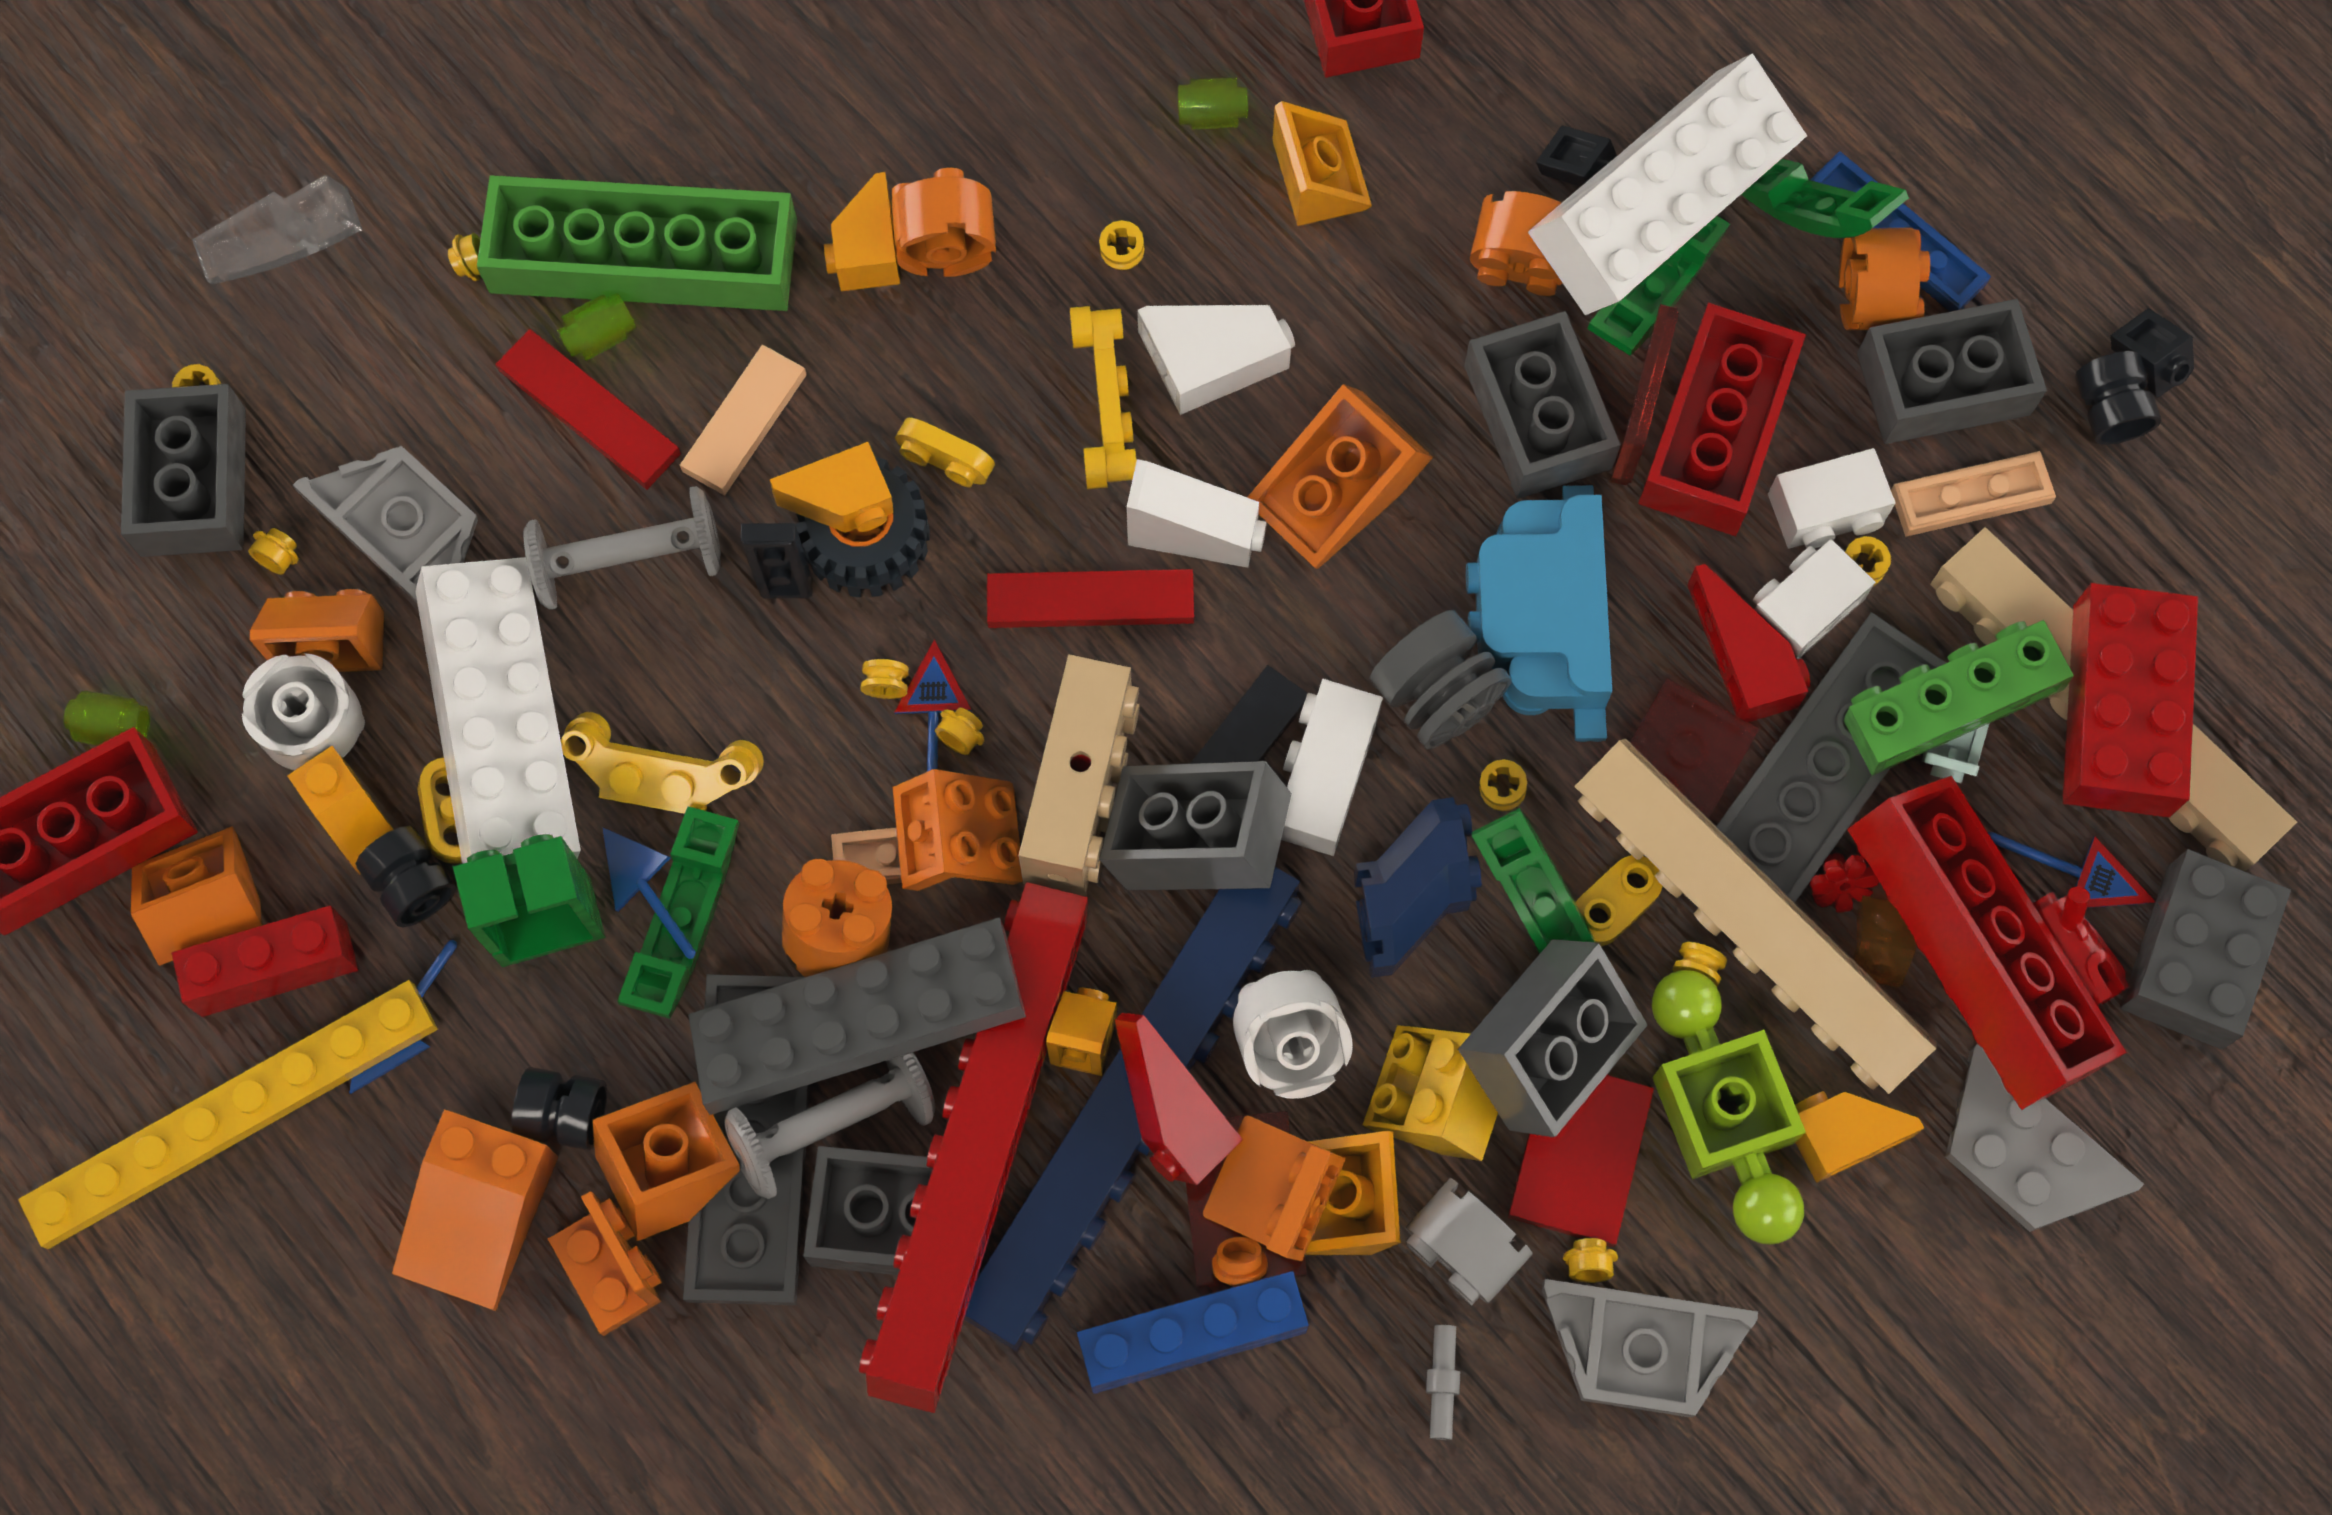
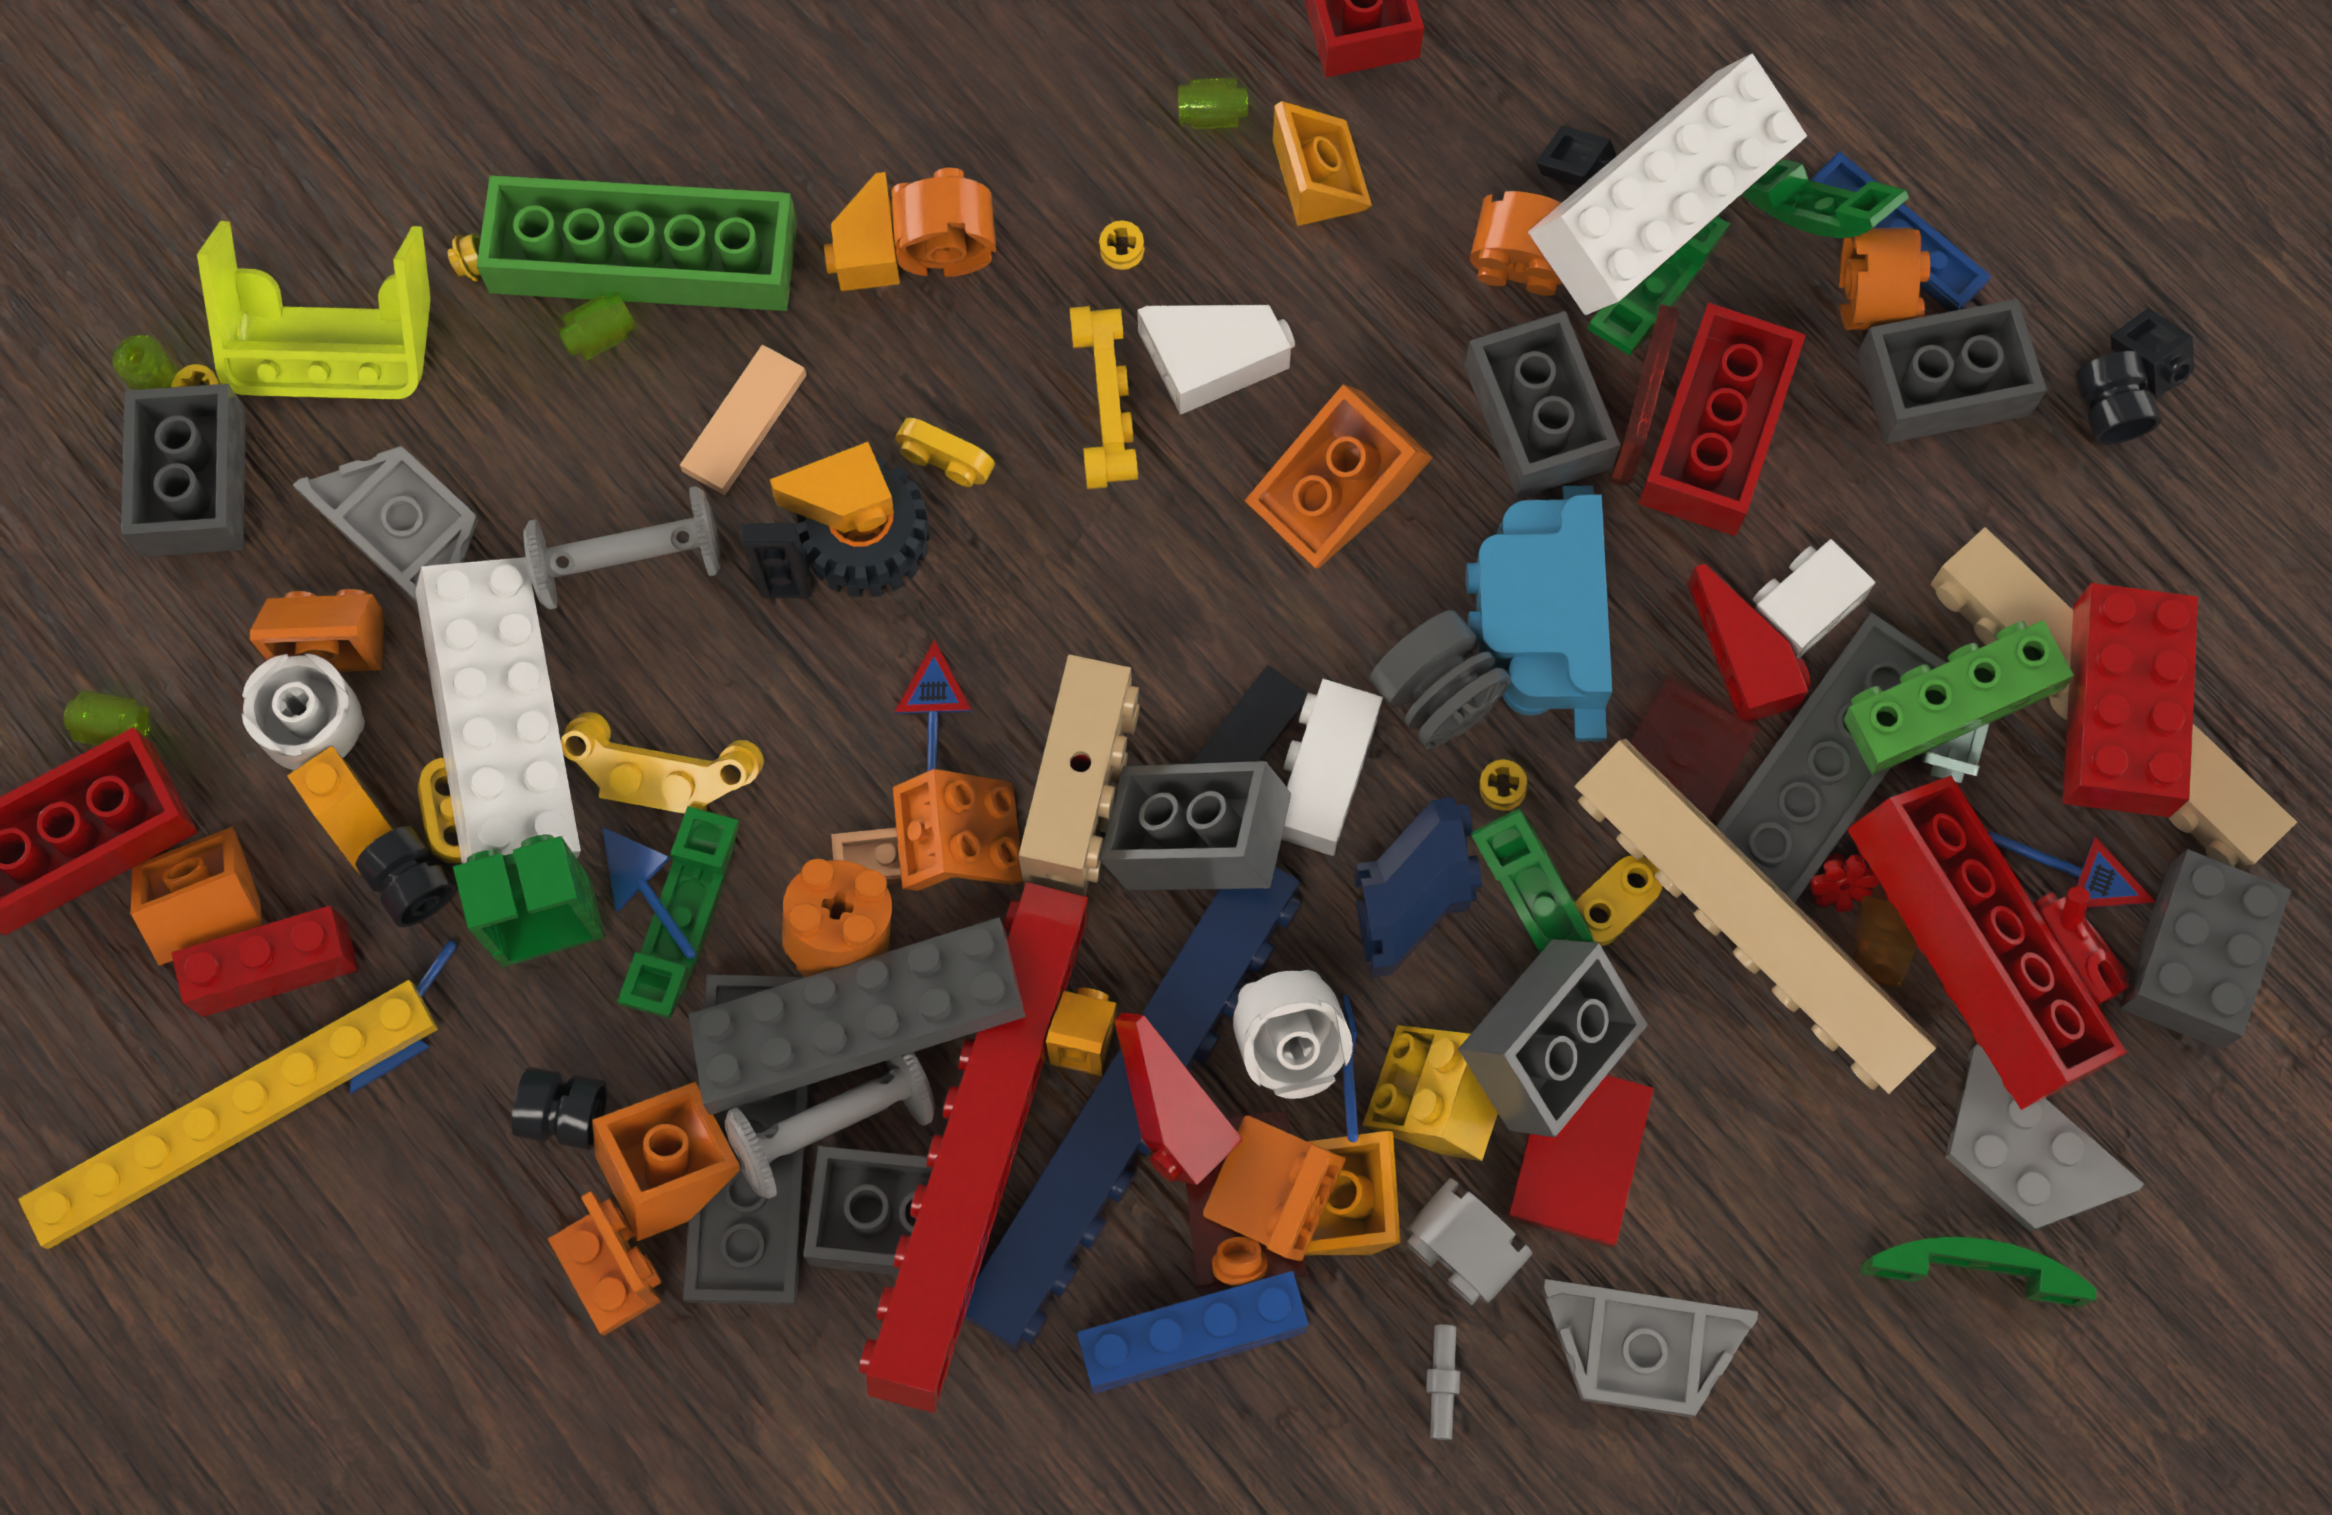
clear slope [192,175,363,284] -> none
yellow plate [248,528,299,575] -> none
orange slope [392,1109,559,1311] -> none
red tile [495,329,681,490] -> none
yellow bush [860,659,909,699] -> none
yellow plate [935,707,985,755] -> none
red tile [987,569,1194,628] -> none
white slope [1127,459,1267,568] -> none
yellow plate [1563,1238,1618,1283] -> none
lime brick [1652,970,1806,1245] -> none
yellow bush [1673,942,1728,987] -> none
white brick [1768,448,1896,549] -> none
light orange slope [1795,1091,1924,1183] -> none
yellow bush [1845,536,1891,586] -> none
light nougat tile [1891,451,2056,537] -> none
none -> clear neon green brick [112,335,178,390]
none -> neon yellow windscreen [197,221,431,399]
none -> blue piece [1343,995,1358,1142]
none -> green slope [1861,1237,2097,1307]

